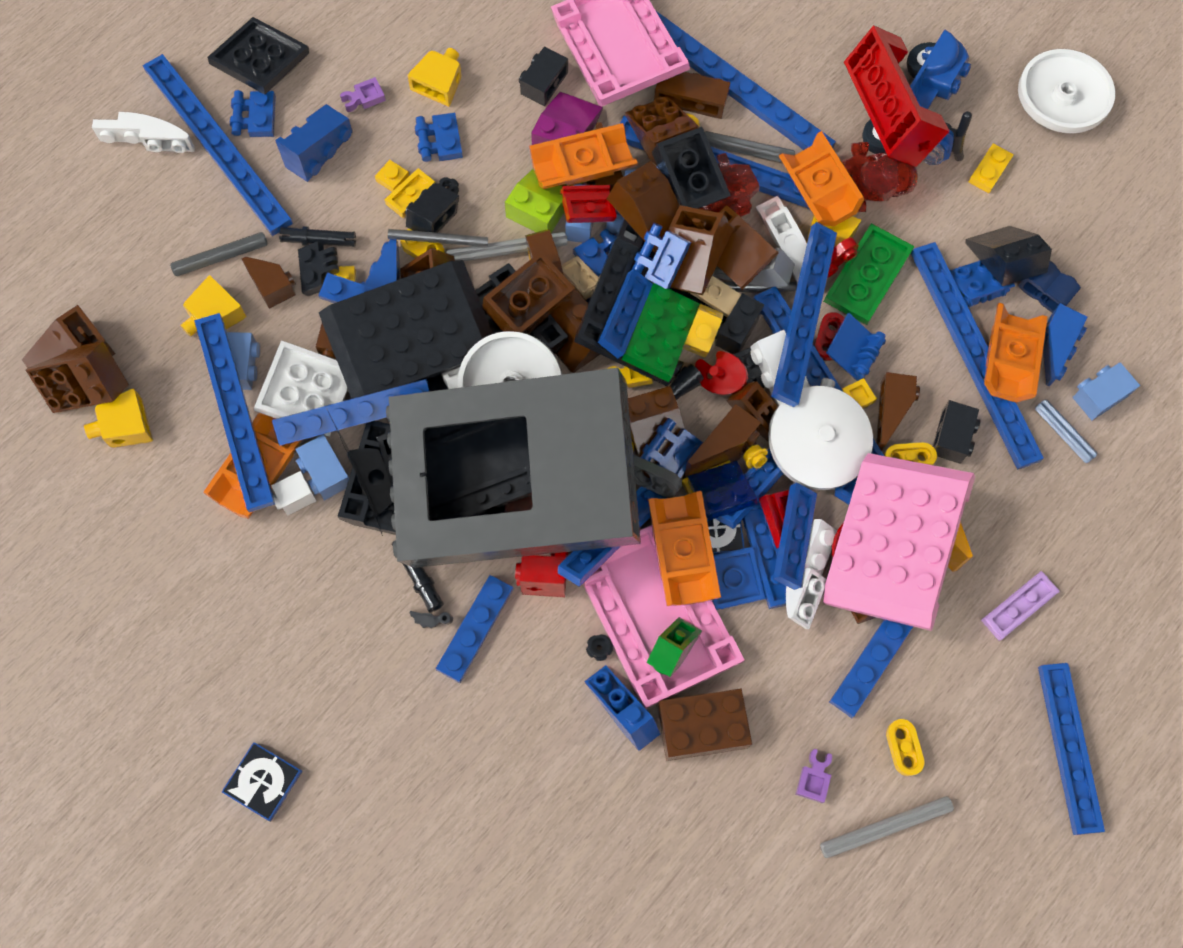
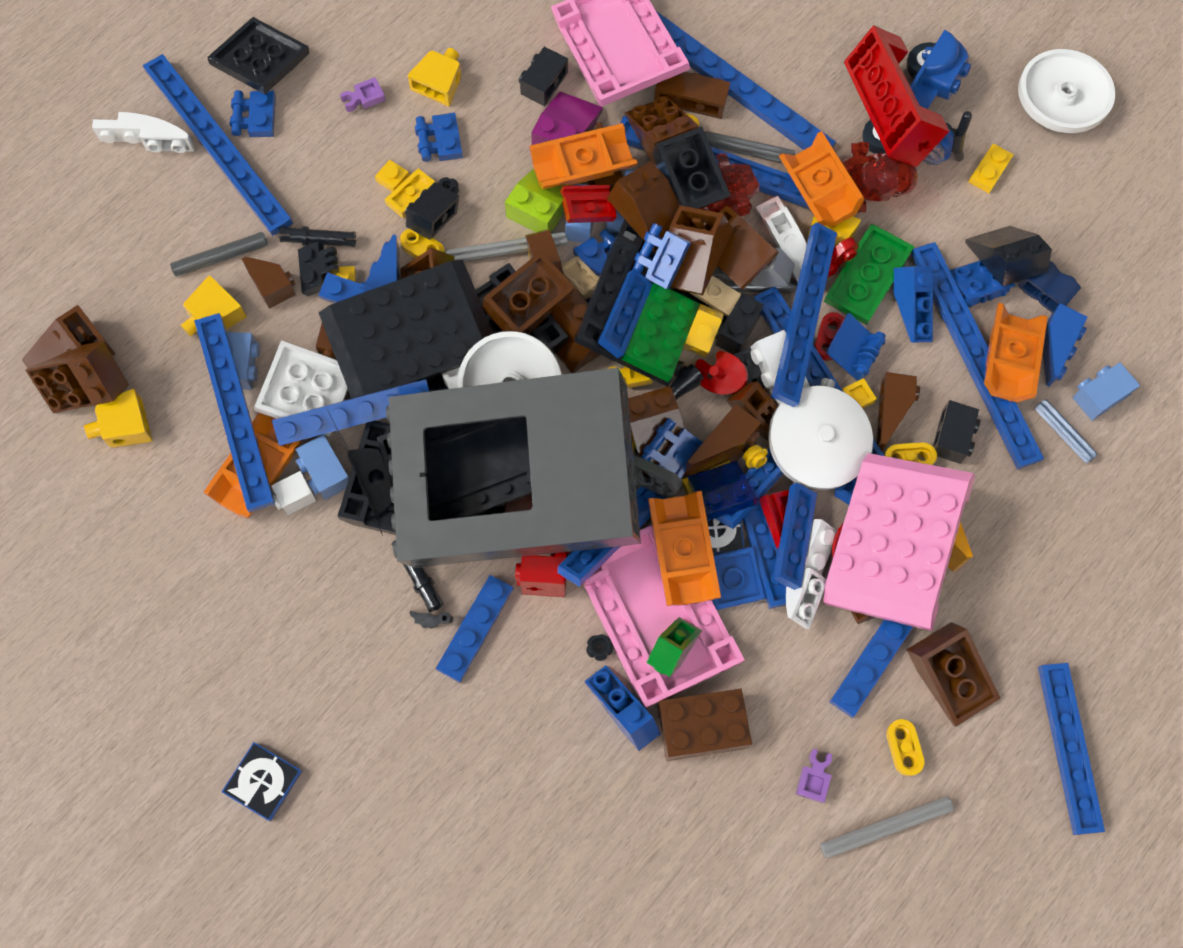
blue wedge [275,104,352,182] -> none
flat silver bar [388,229,488,247] -> none
lavender tile [981,571,1060,641] -> none
none -> blue slope [894,266,933,343]
none -> reddish brown slope [906,622,1001,727]

